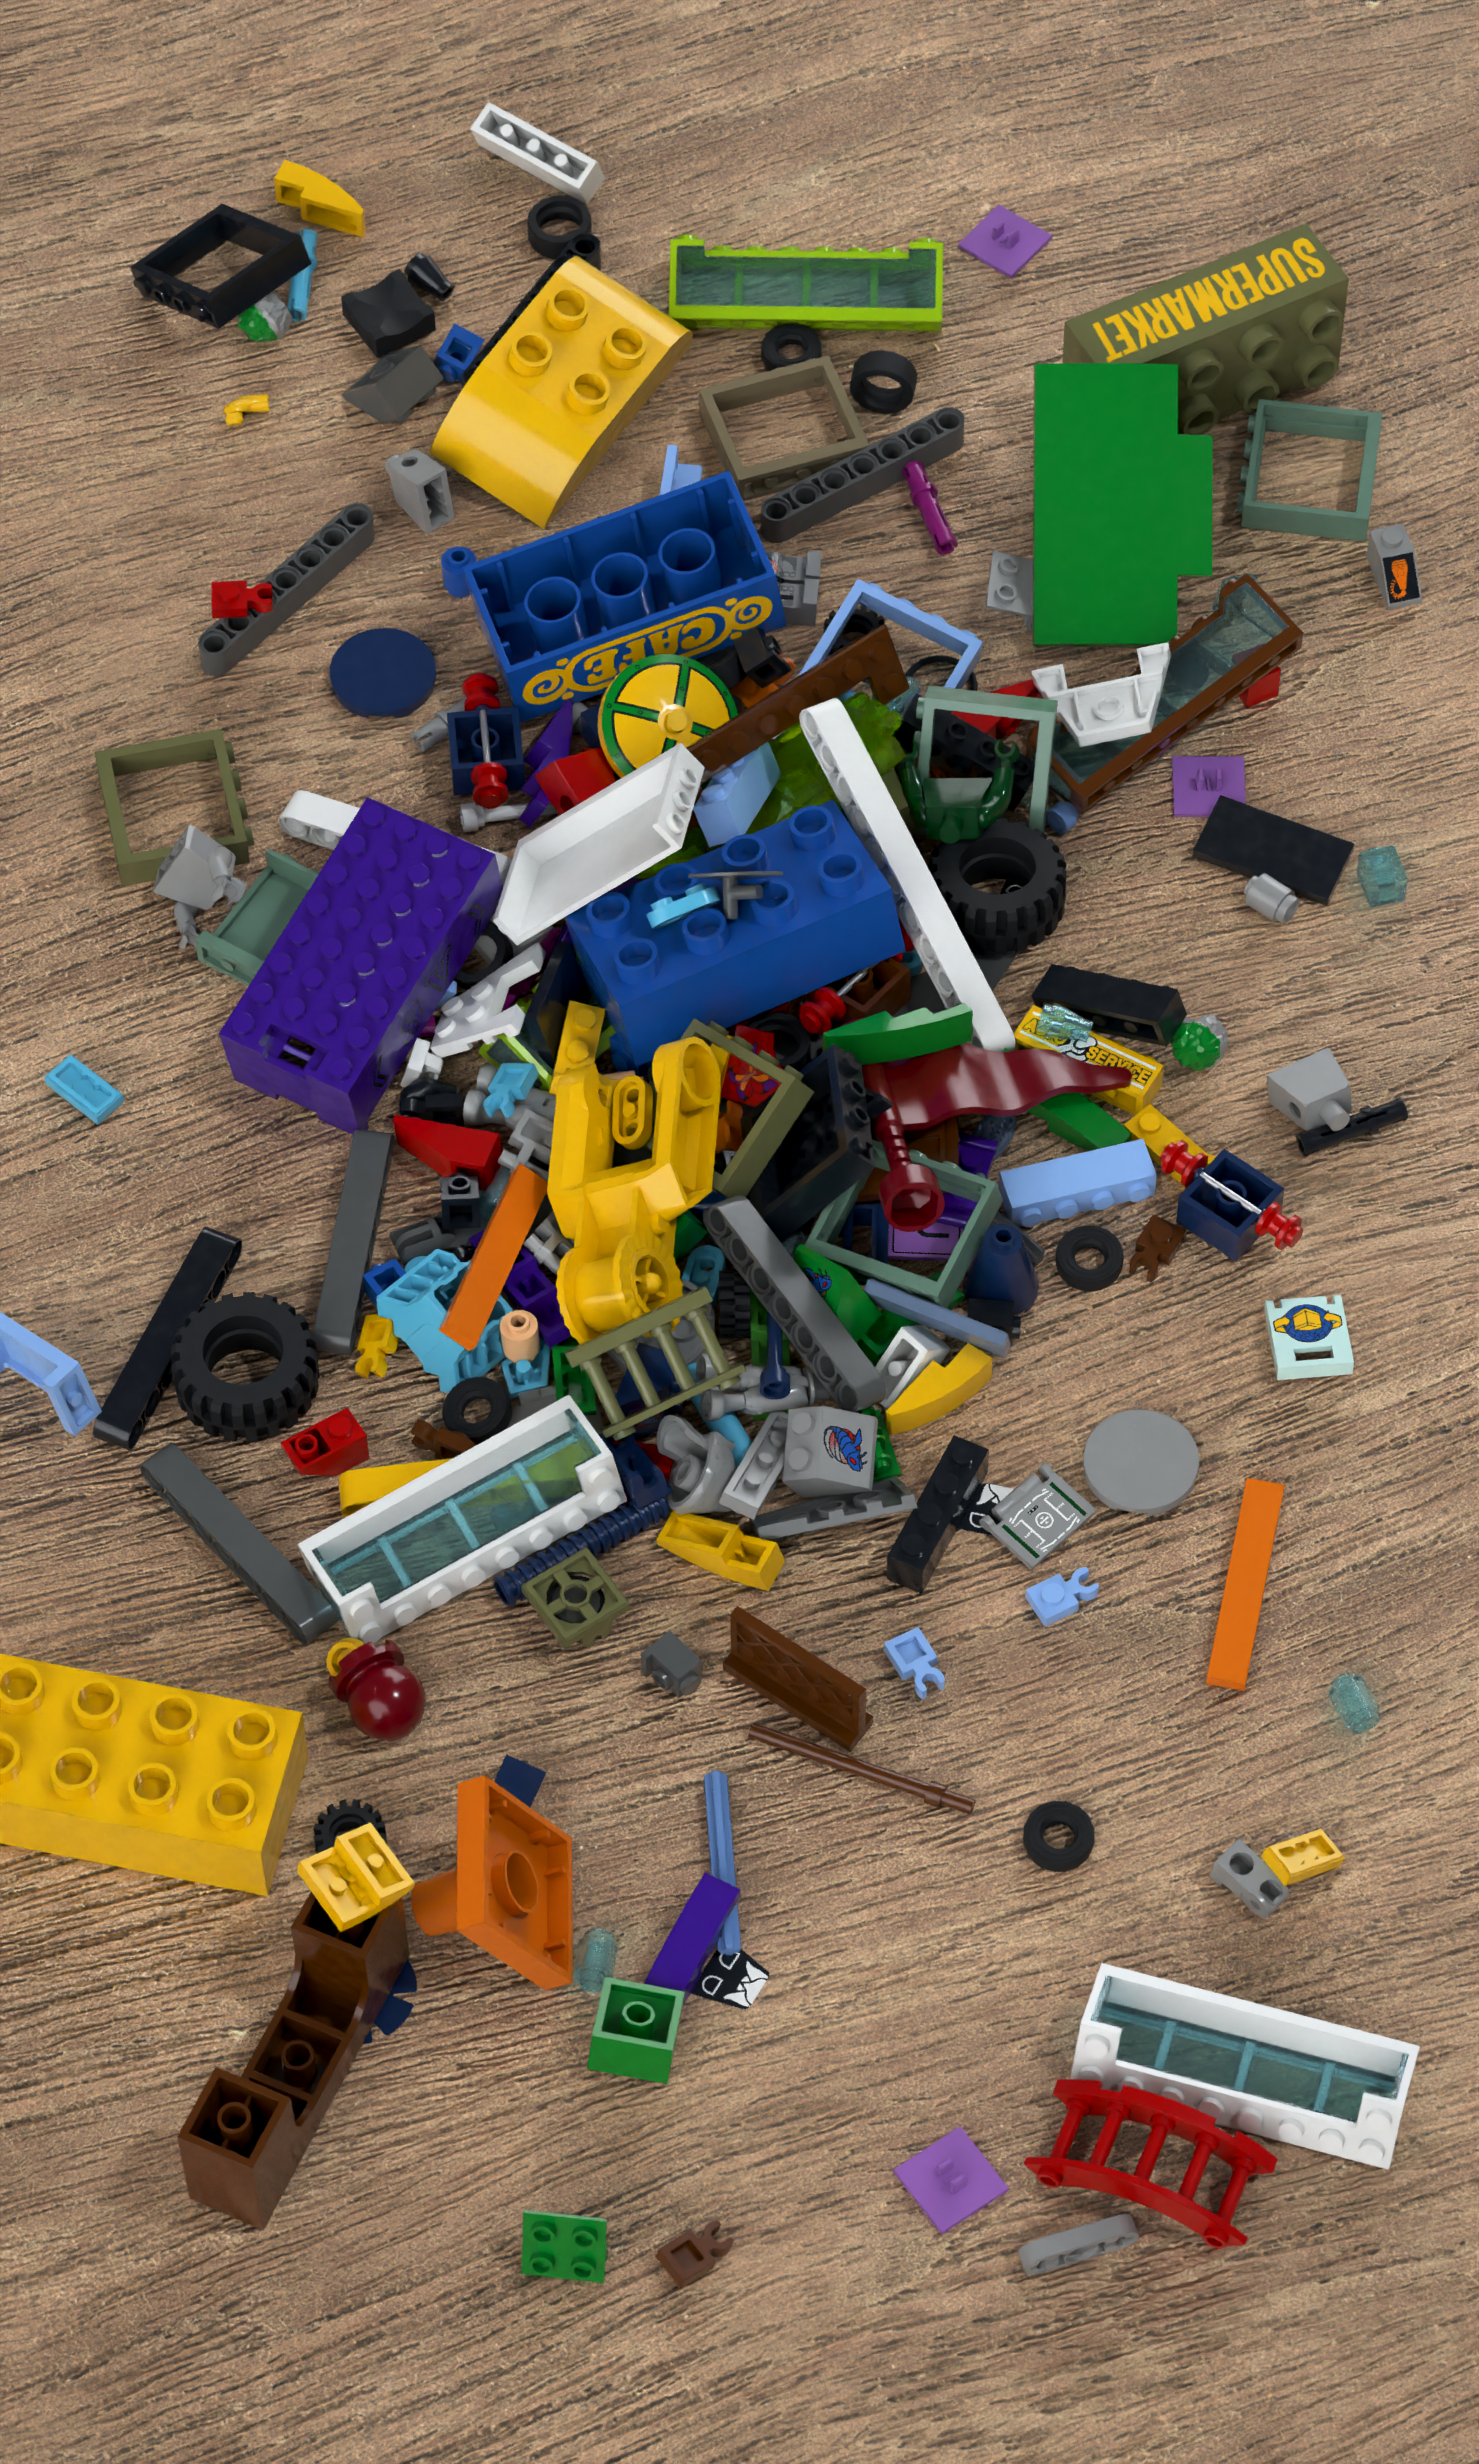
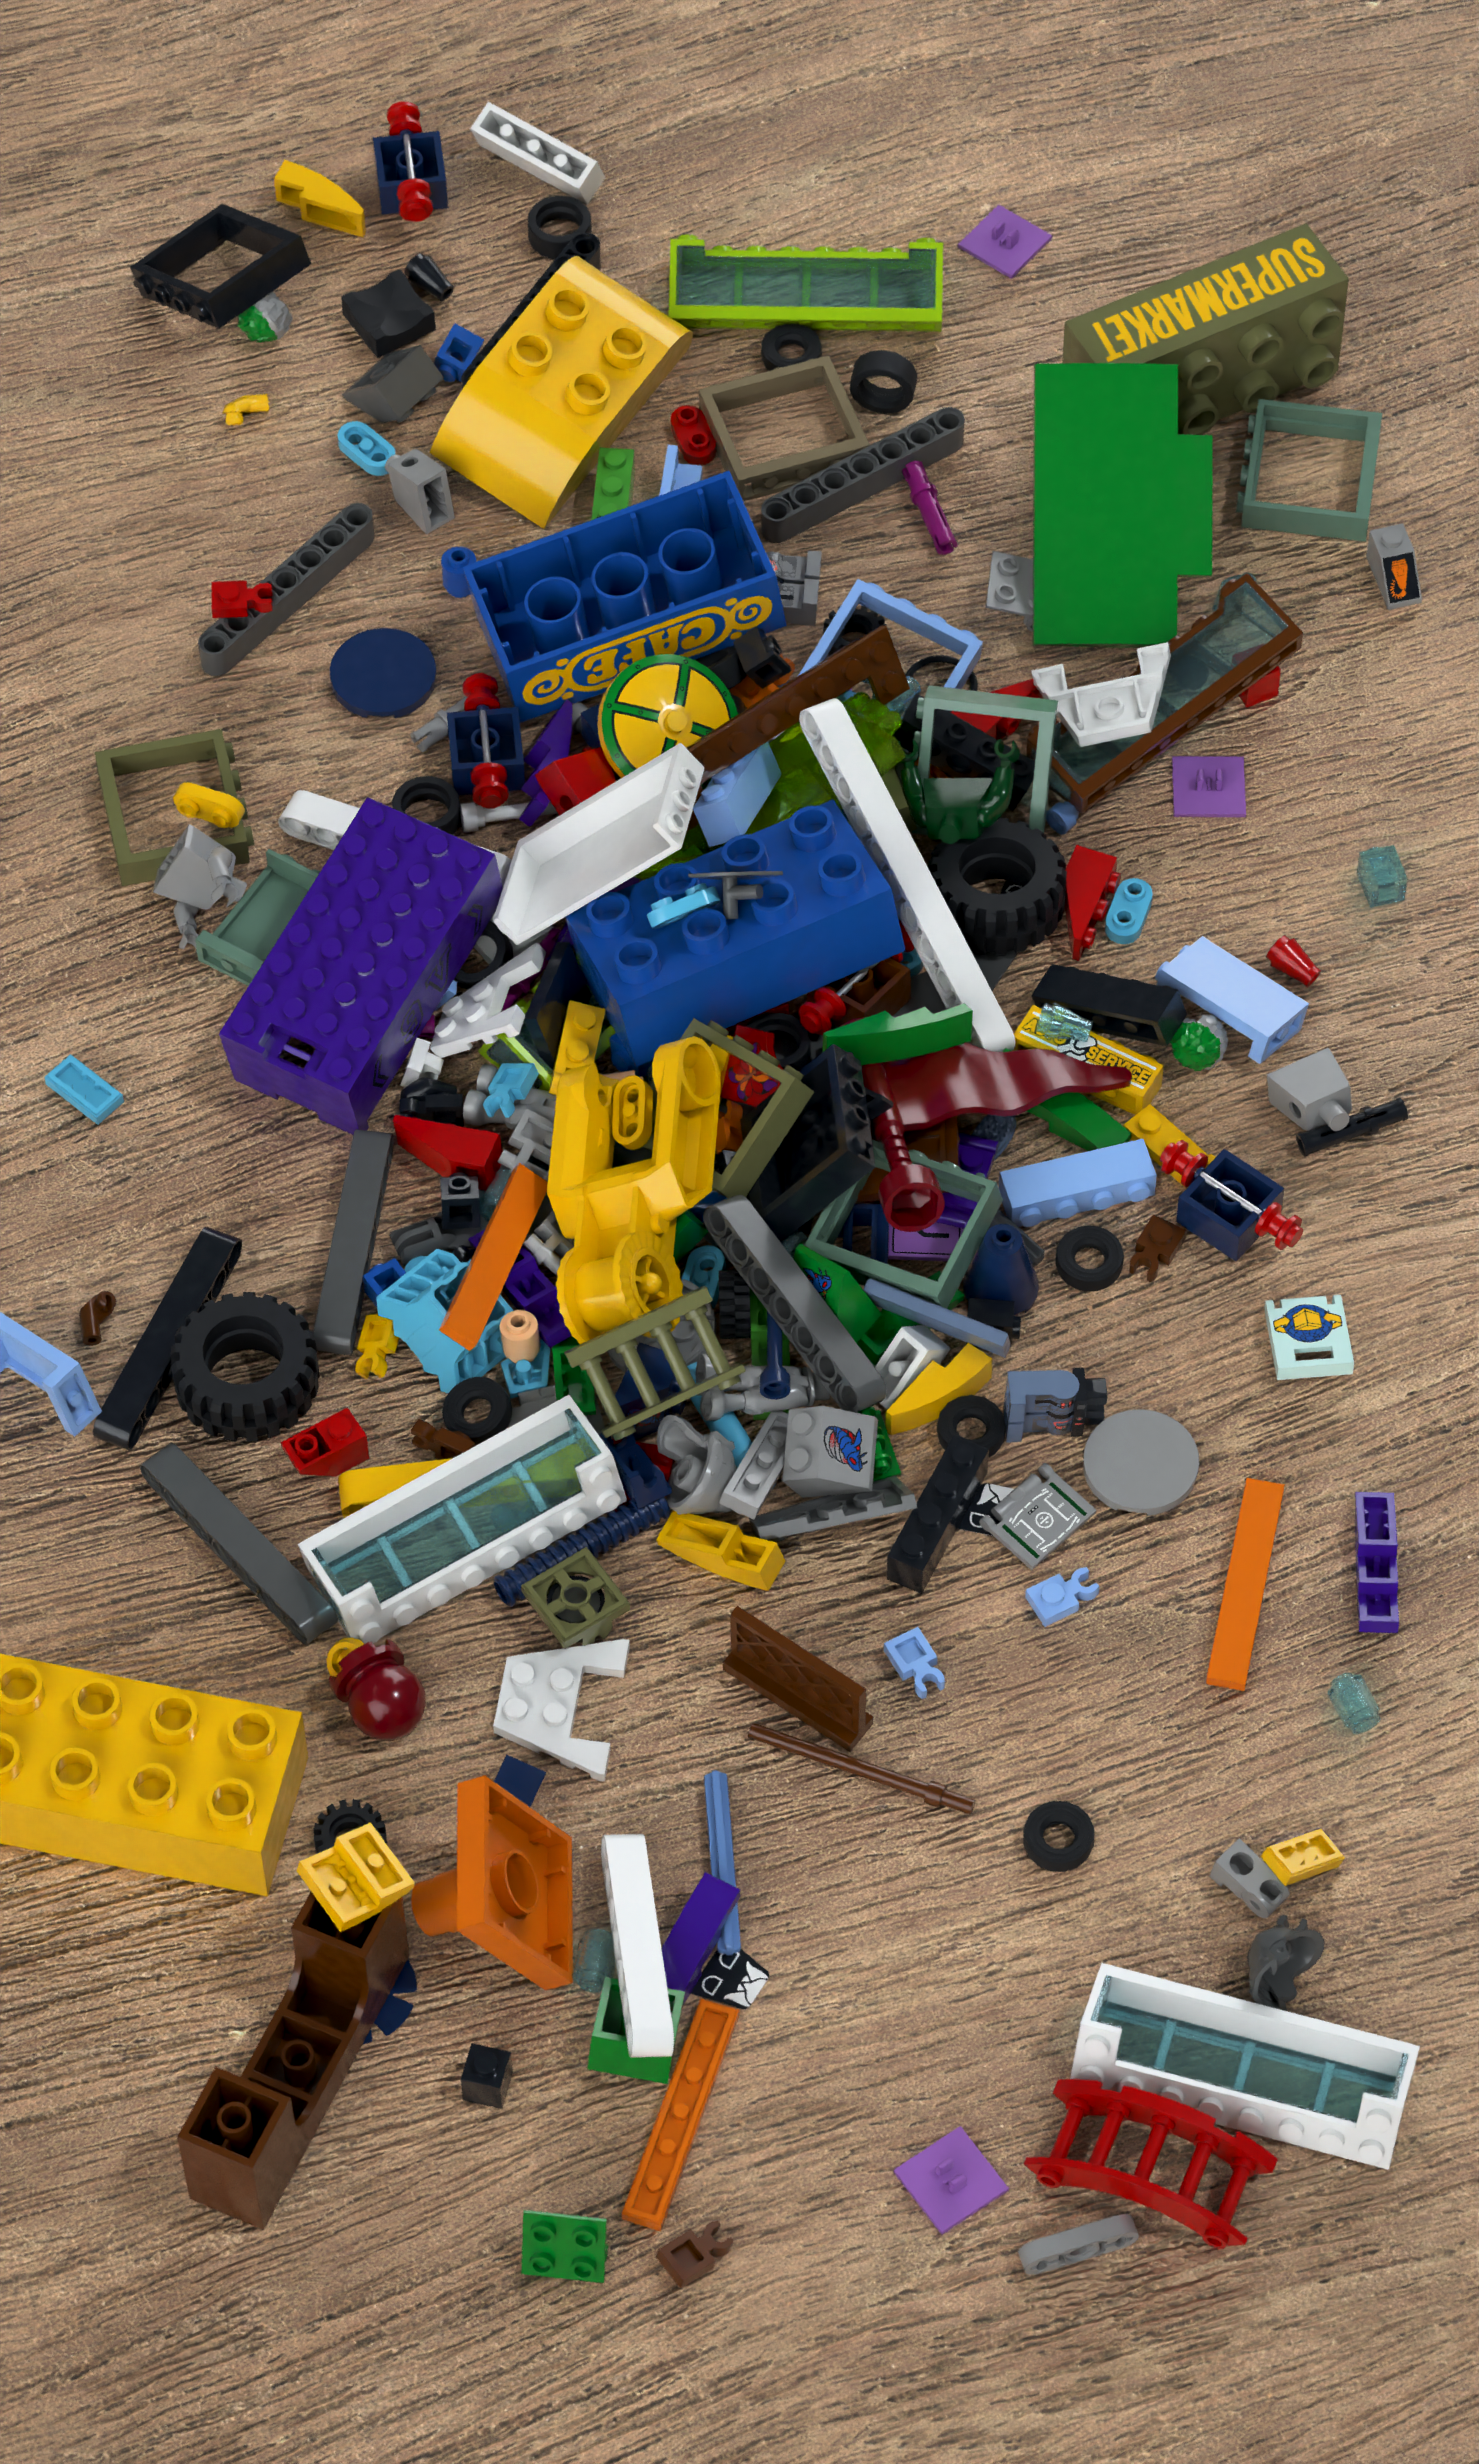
medium azure pin [287,229,318,322] -> none
dark grey brick [641,1630,702,1698] -> none
black tile [1192,795,1354,906] -> none
light grey brick [1244,873,1300,924] -> none
none -> reddish brown arm [79,1291,116,1346]
none -> yellow plate [173,782,245,828]
none -> medium azure plate [338,421,396,476]
none -> dark blue brick [373,101,448,222]
none -> black tyre [392,776,461,835]
none -> black brick [461,2043,513,2109]
none -> white wing [493,1639,630,1782]
none -> bright green brick [591,447,635,520]
none -> white beam [601,1834,674,2058]
none -> orange tile [621,1999,739,2231]
none -> red plate [670,405,716,466]
none -> black tyre [937,1395,1006,1458]
none -> hips [1003,1368,1107,1443]
none -> red slope [1065,845,1121,961]
none -> medium azure plate [1105,878,1153,944]
none -> light blue panel [1155,936,1309,1064]
none -> dark grey helmet [1247,1915,1324,2011]
none -> red cone [1266,935,1321,987]
none -> dark purple slope [1355,1492,1399,1633]

